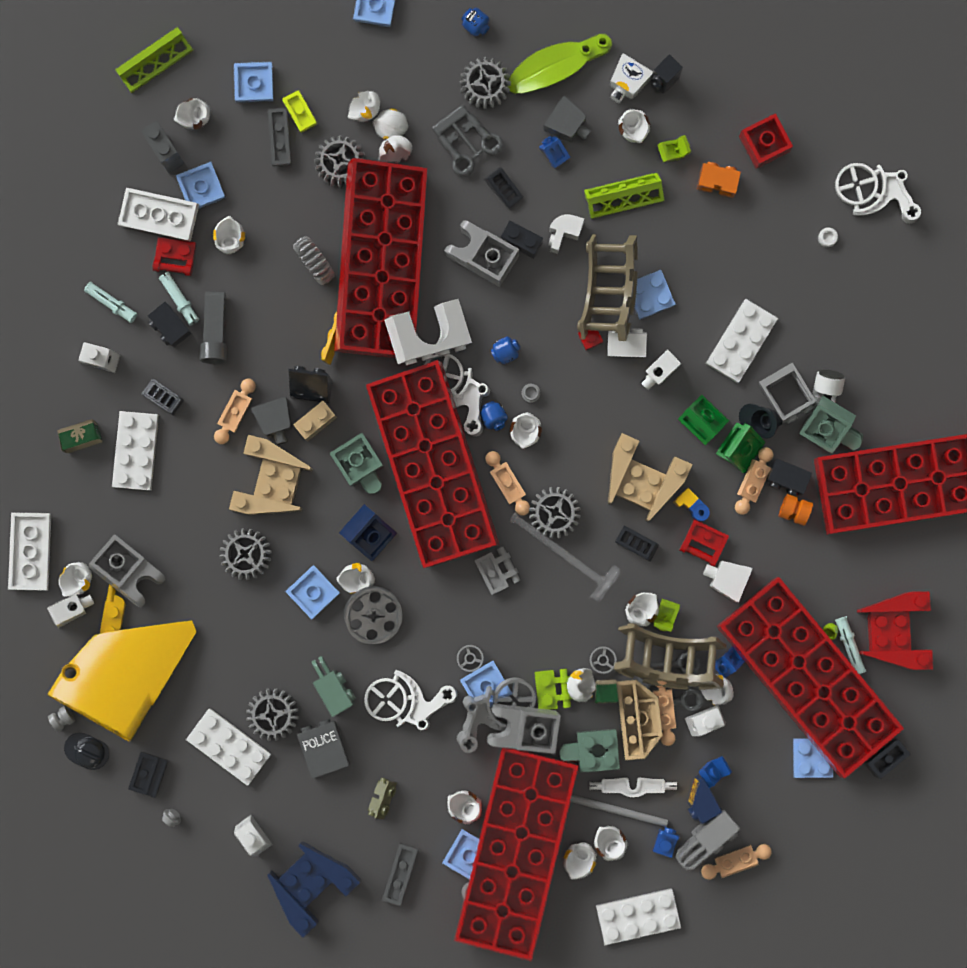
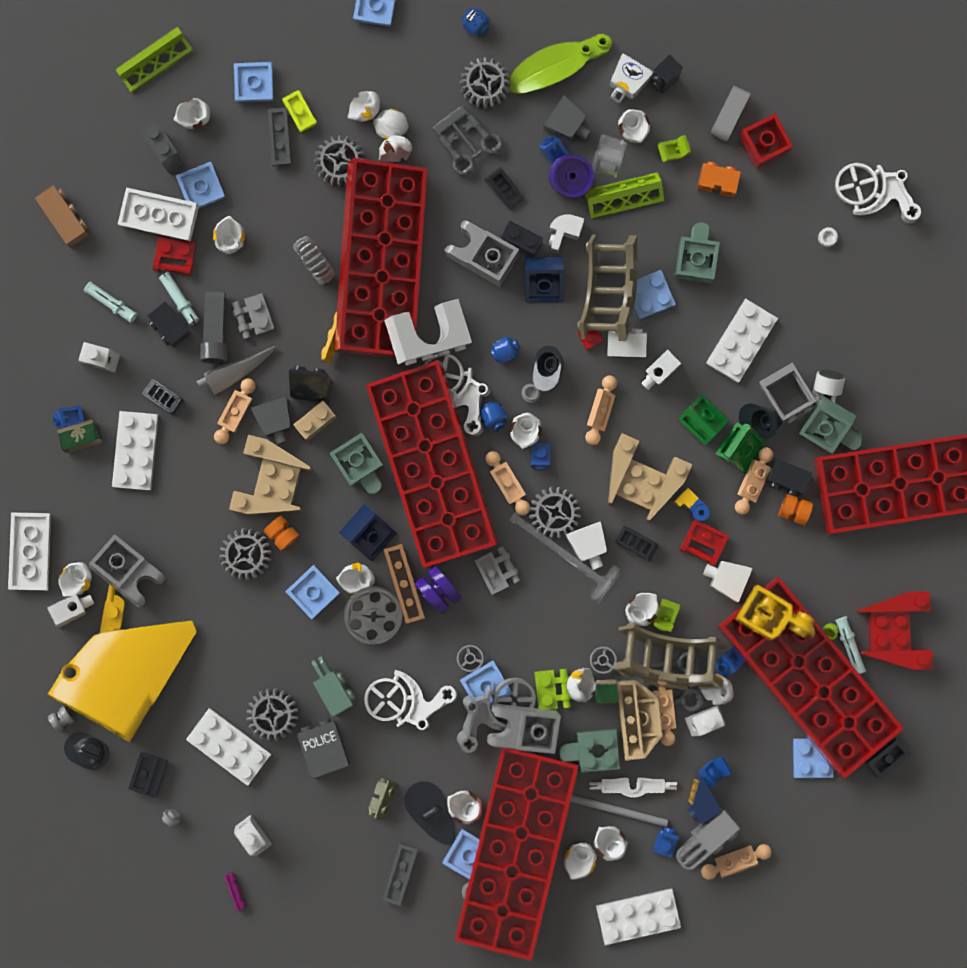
dark blue wedge [267,841,361,938] -> none
none -> medium nougat brick [35,185,89,248]
none -> blue bracket [53,405,84,430]
none -> light grey piece [196,346,276,395]
none -> magenta axle [224,872,246,911]
none -> light grey plate [232,293,275,339]
none -> orange wheel [263,515,300,552]
none -> medium nougat brick [383,544,425,624]
none -> black shield [405,781,454,844]
none -> dark purple wheel [415,565,462,615]
none -> dark blue slope [525,257,564,302]
none -> blue bracket [531,443,550,470]
none -> black piece [533,345,564,391]
none -> dark purple wheel [548,155,594,197]
none -> white torso [566,522,607,570]
none -> light nougat plate [585,375,617,445]
none -> clear brick [592,134,628,178]
none -> sand green brick [674,222,720,284]
none -> light grey beam [710,85,751,142]
none -> yellow brick [735,585,814,640]

